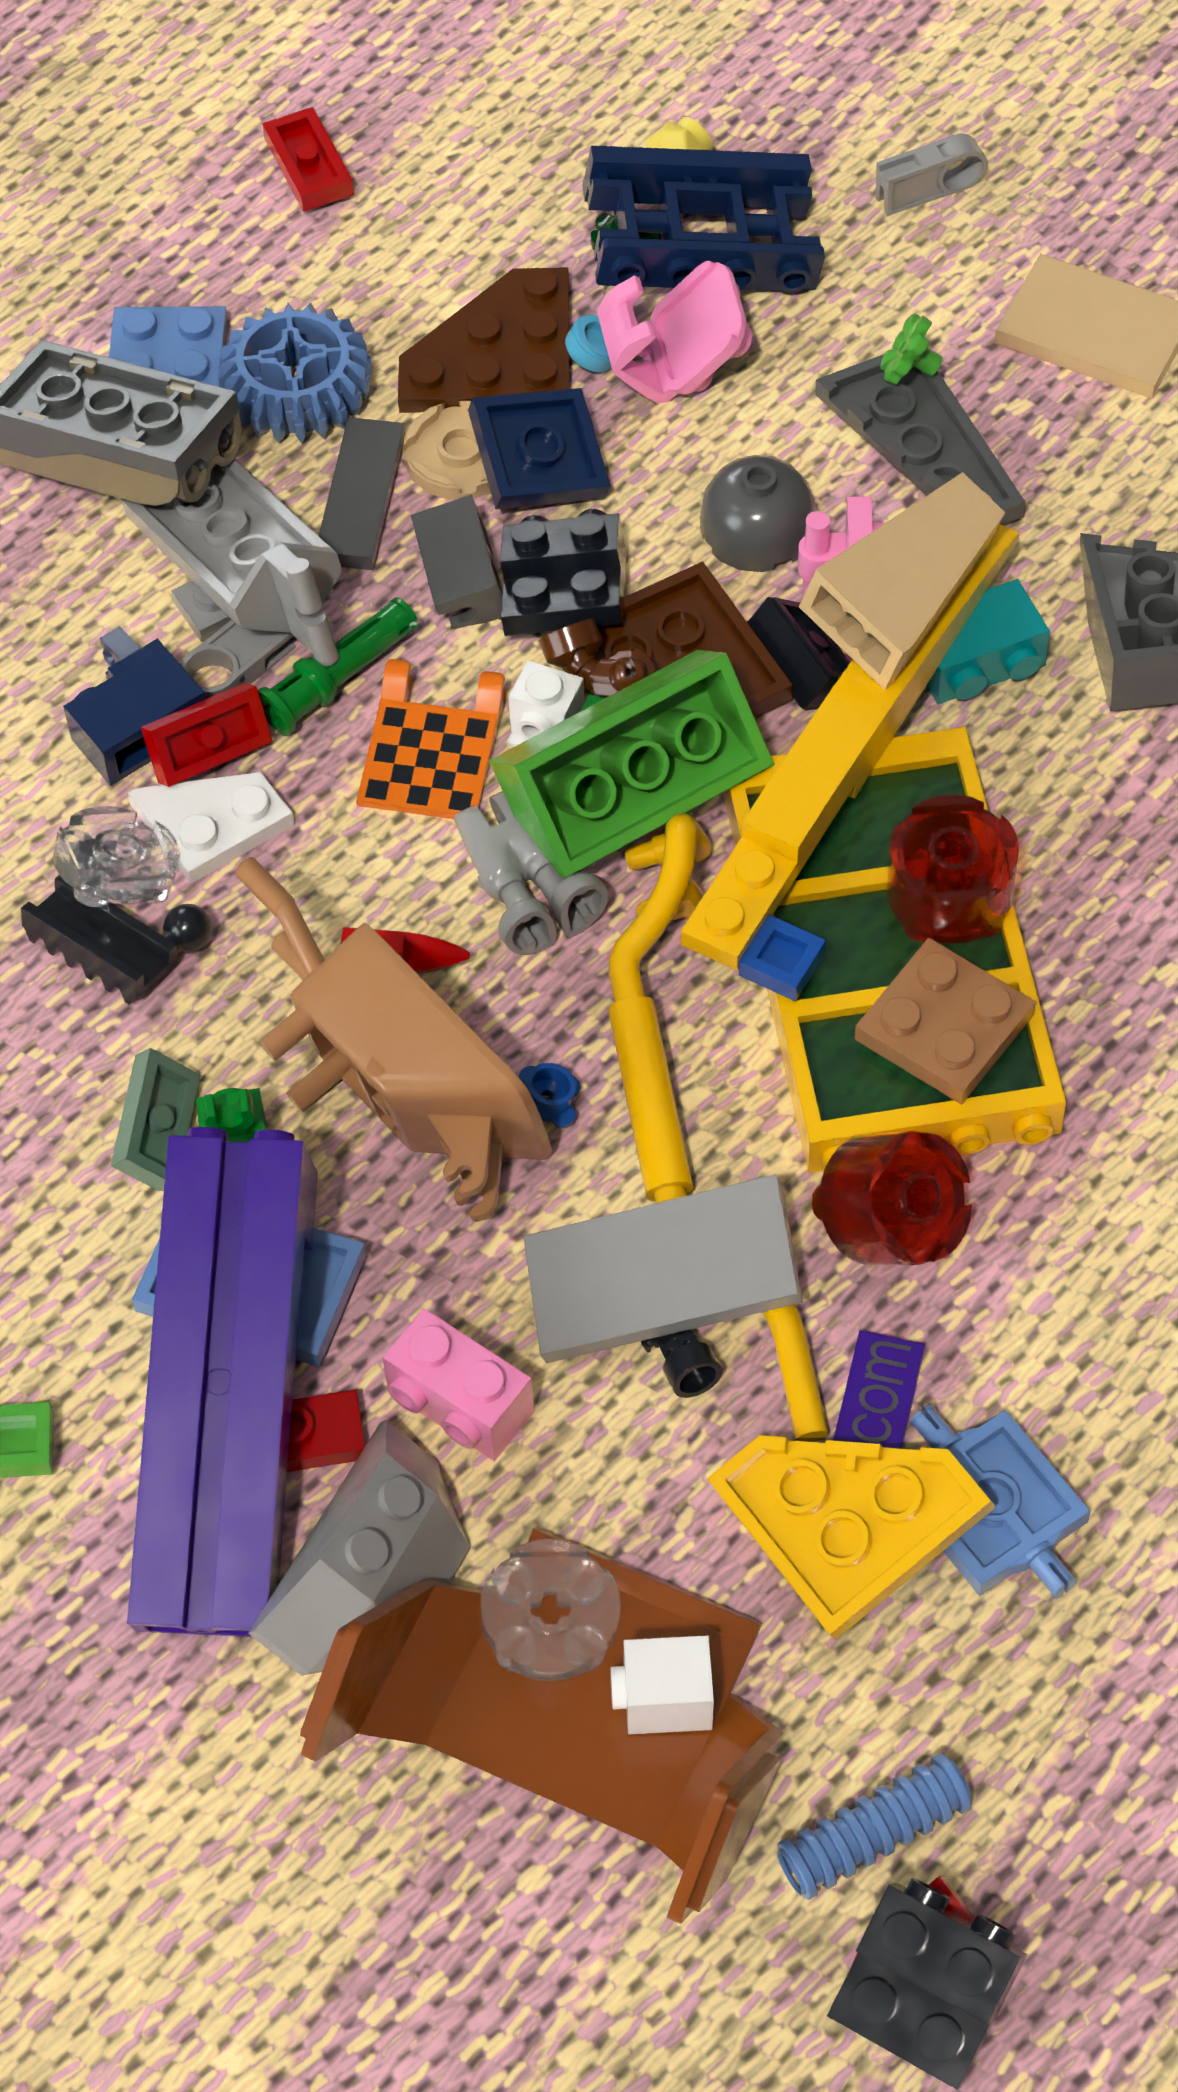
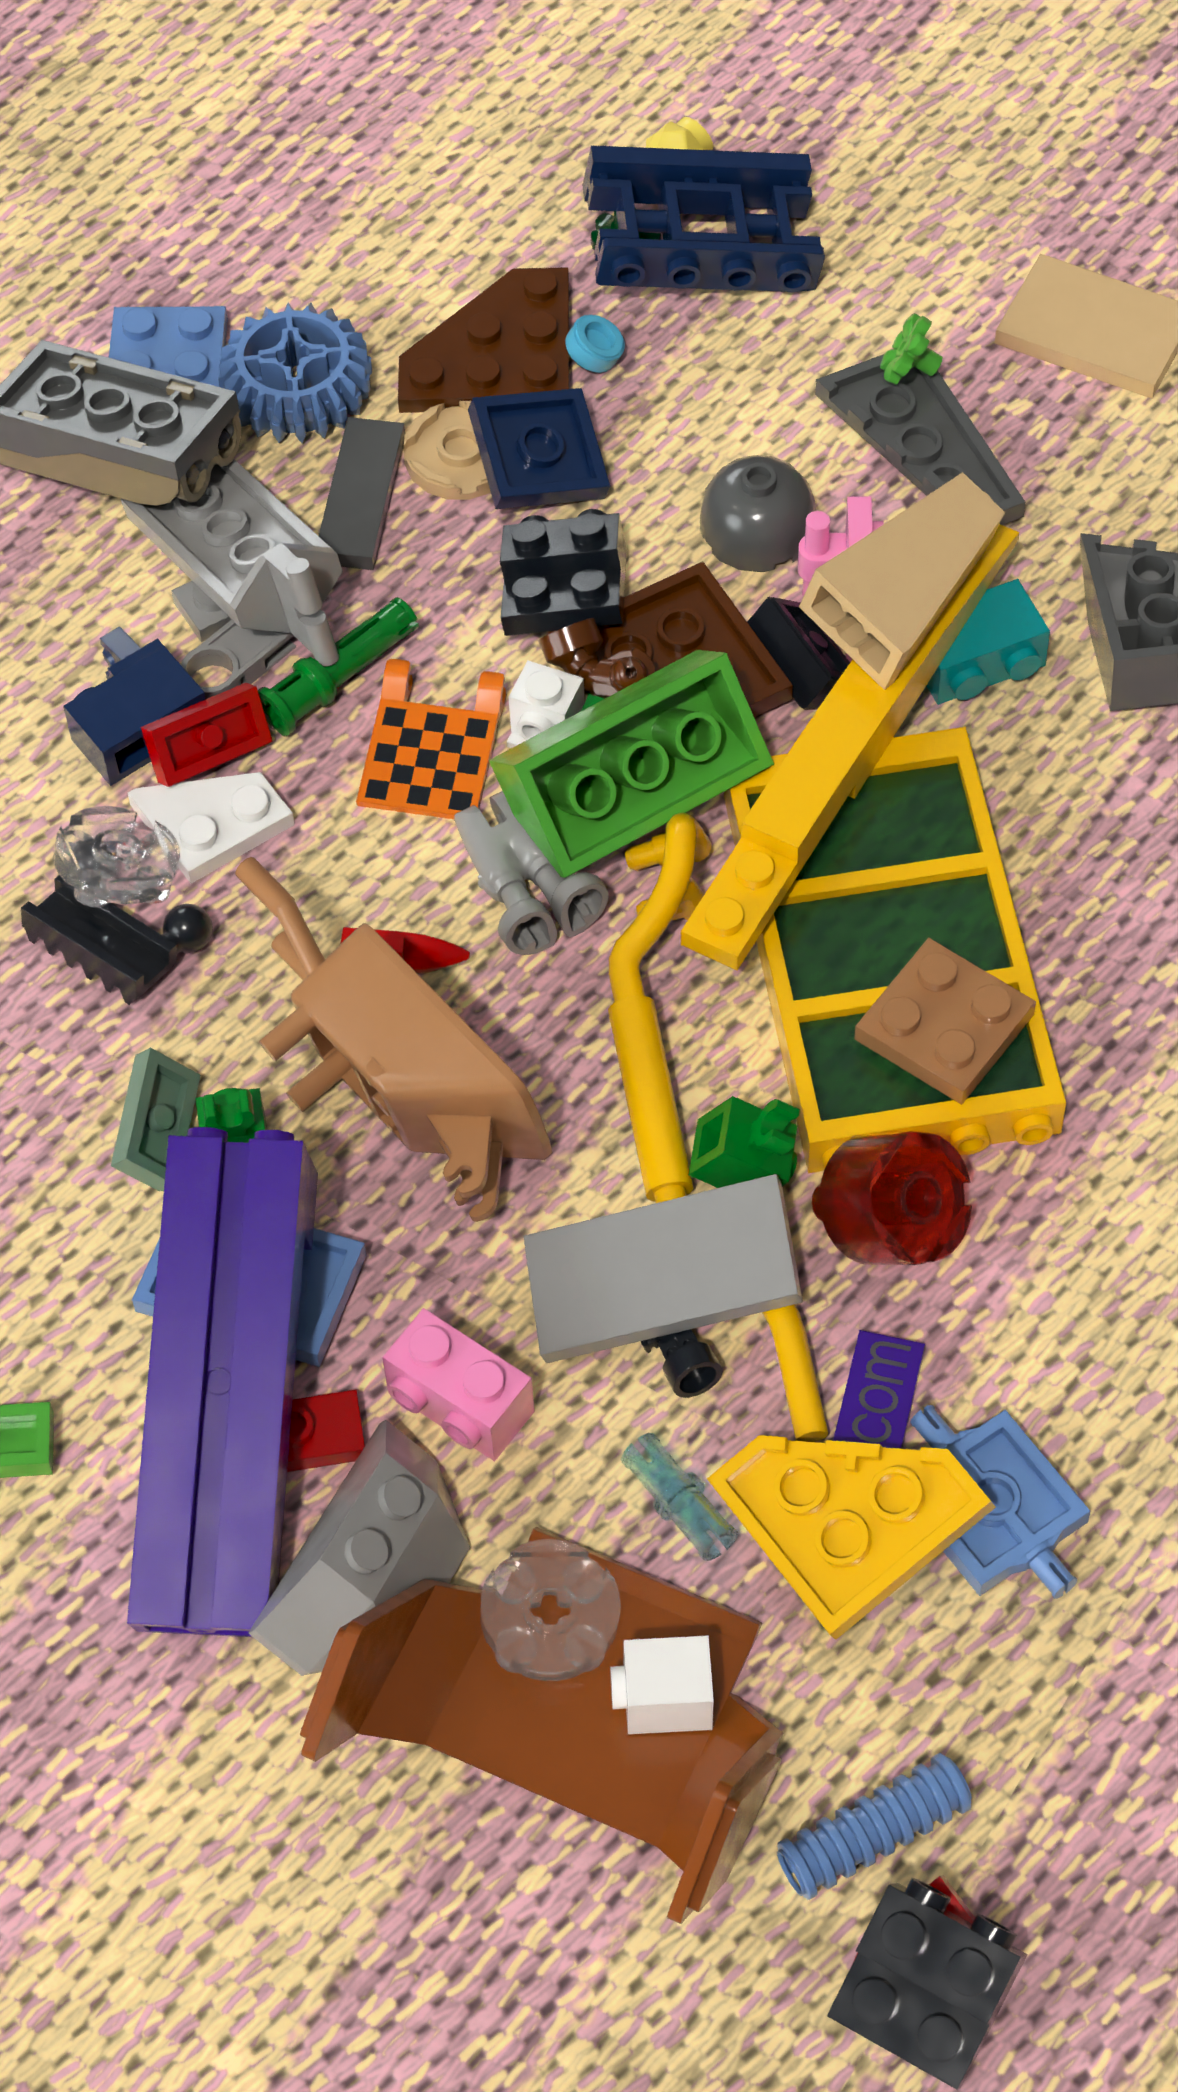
red plate [262,107,354,212] -> none
dark grey hinge [411,494,503,629] -> none
blue plate [518,1063,581,1128] -> none
bright pink piece [597,261,753,404] -> none
blue plate [739,915,826,1002] -> none
light grey piece [875,133,988,216] -> none
clear red brick [887,794,1019,943] -> none
none -> clear light blue pin [621,1433,738,1561]
none -> green brick [688,1096,800,1188]

